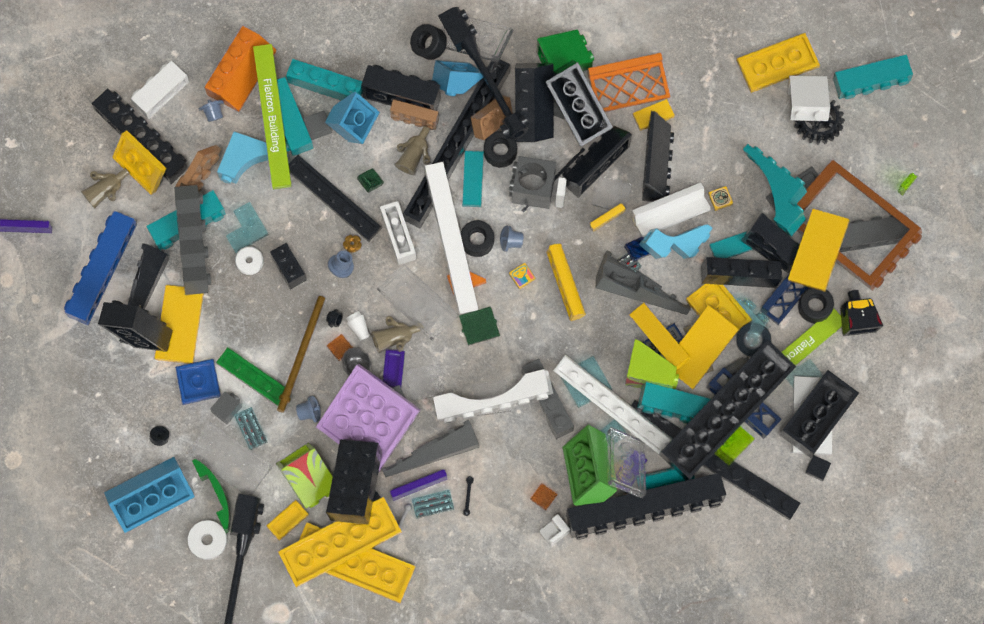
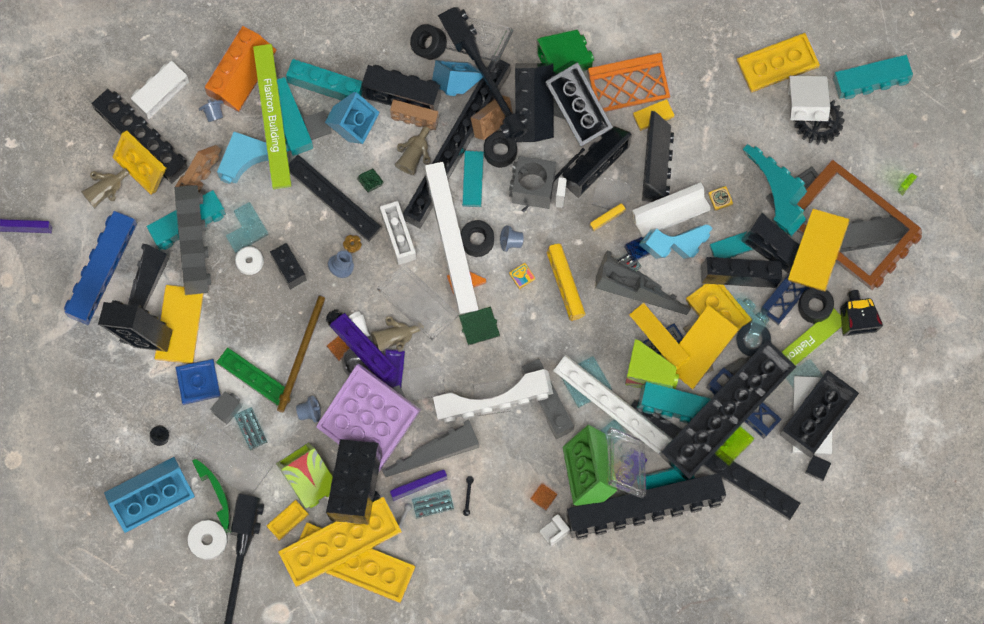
none -> dark purple tile [330,313,397,381]

